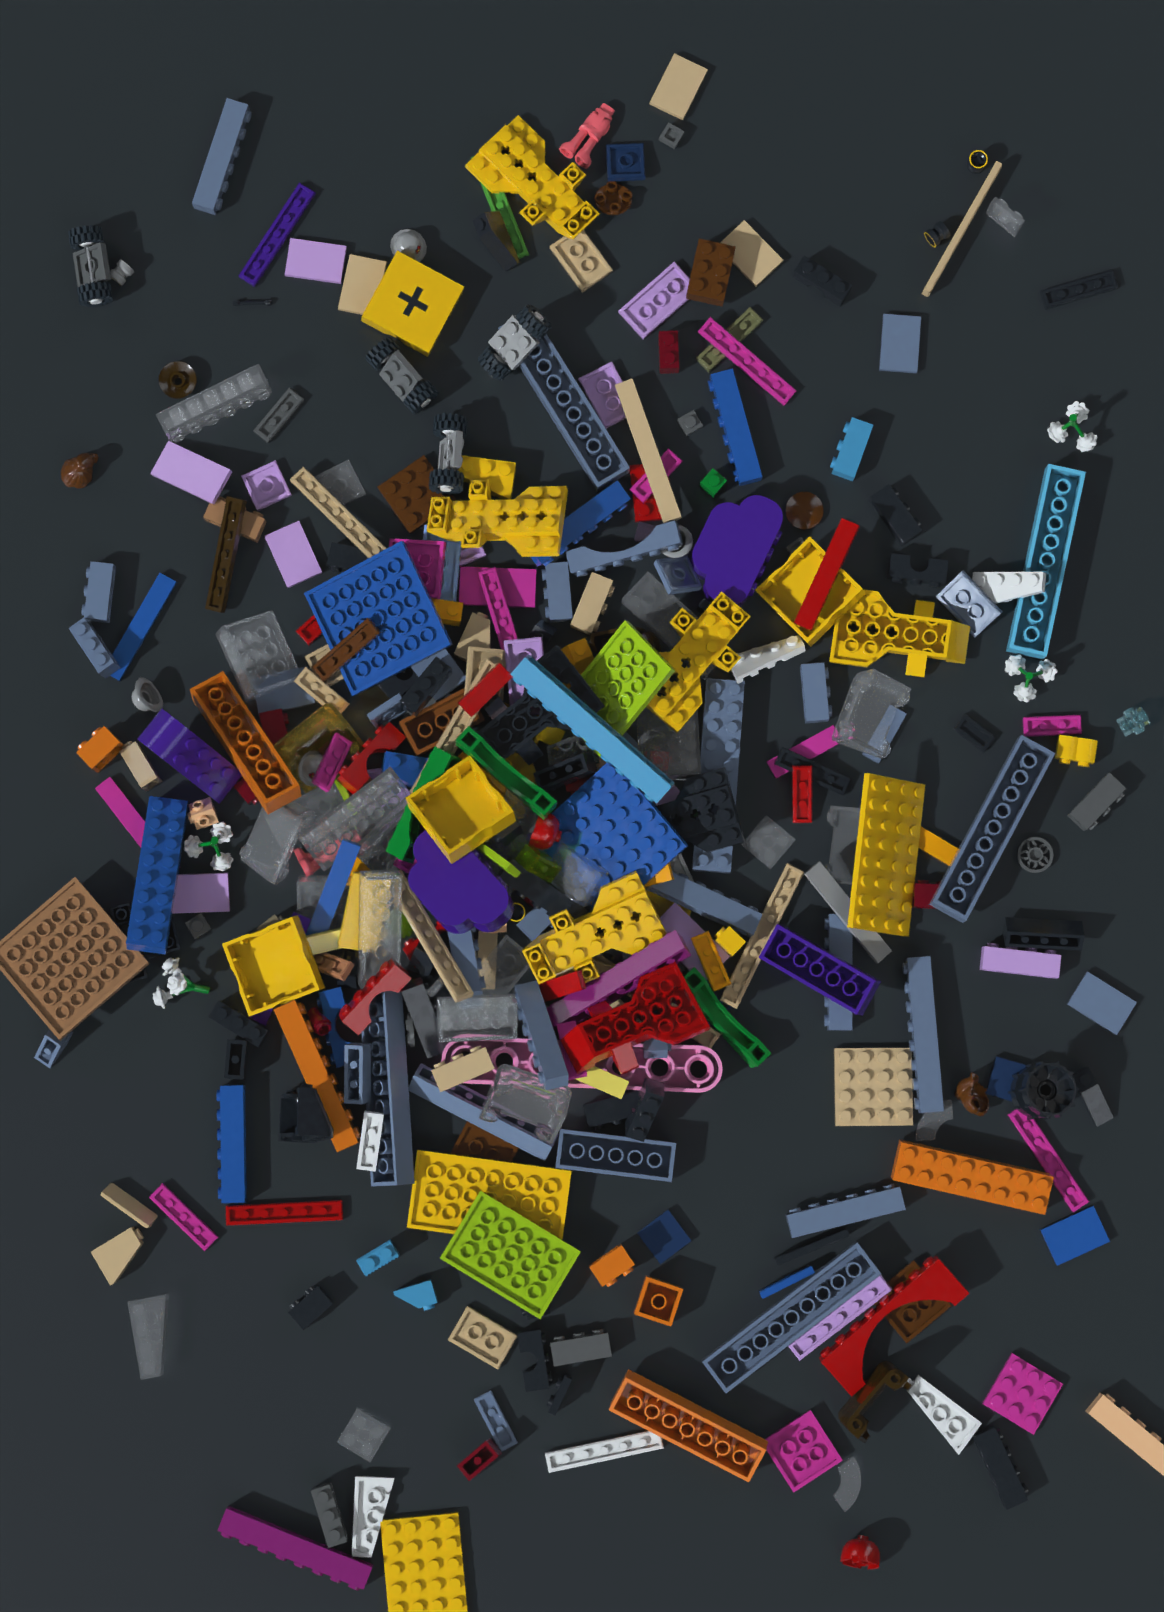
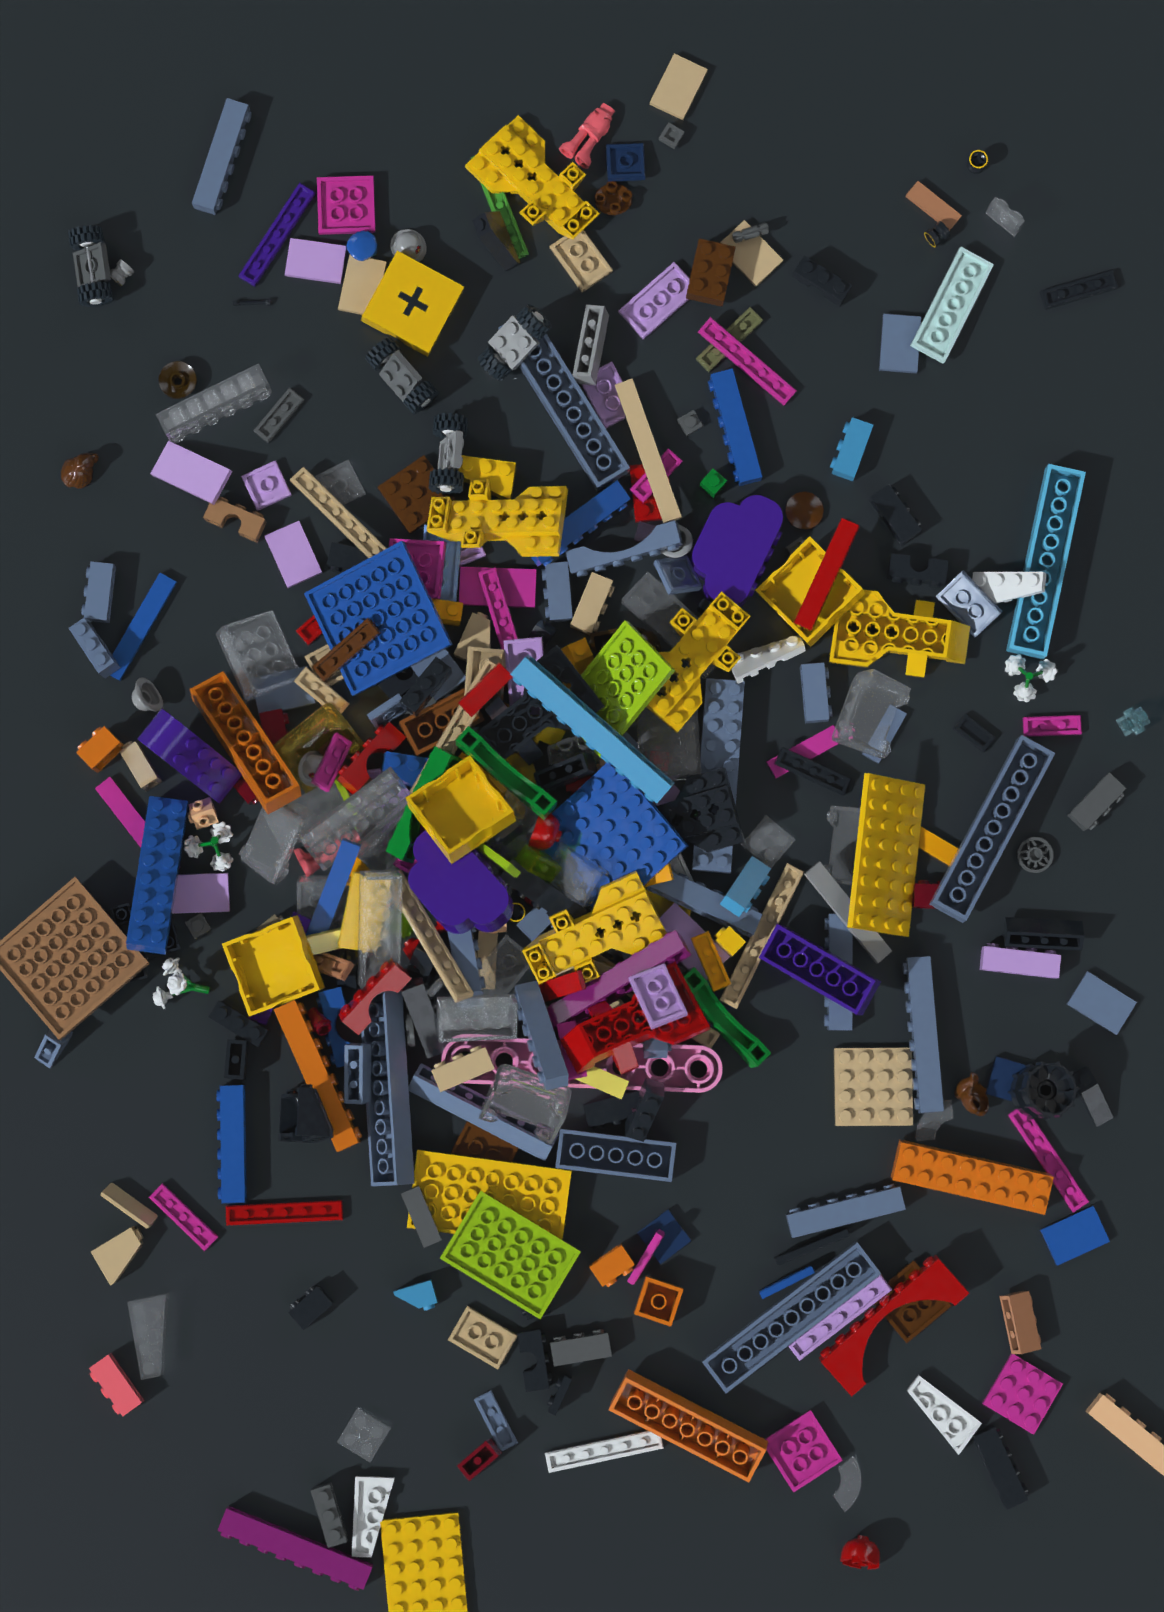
dark brown plate [205,496,247,613] -> none
white plate [356,1110,384,1172] -> none
dark azure brick [356,1239,400,1276] -> none
dark red brick [658,331,679,374] -> none
red tile [792,765,812,823] -> none
dark brown windscreen [838,1361,915,1443] -> none
tan tile [922,161,1002,297] -> none
white plant [1047,401,1098,452] -> none
yellow brick [1055,735,1098,767] -> none
none -> coral brick [89,1353,145,1417]
none -> dark pink plate [317,176,375,235]
none -> blue hair [347,231,377,261]
none -> dark grey tile [401,1186,442,1248]
none -> light grey brick [573,305,609,386]
none -> dark pink tile [627,1229,665,1285]
none -> lavender tile [628,963,688,1030]
none -> dark azure brick [720,856,771,917]
none -> dark grey axle [732,223,769,243]
none -> nougat tile [906,181,962,231]
none -> light aqua plate [910,247,994,363]
none -> nougat brick [999,1291,1041,1354]

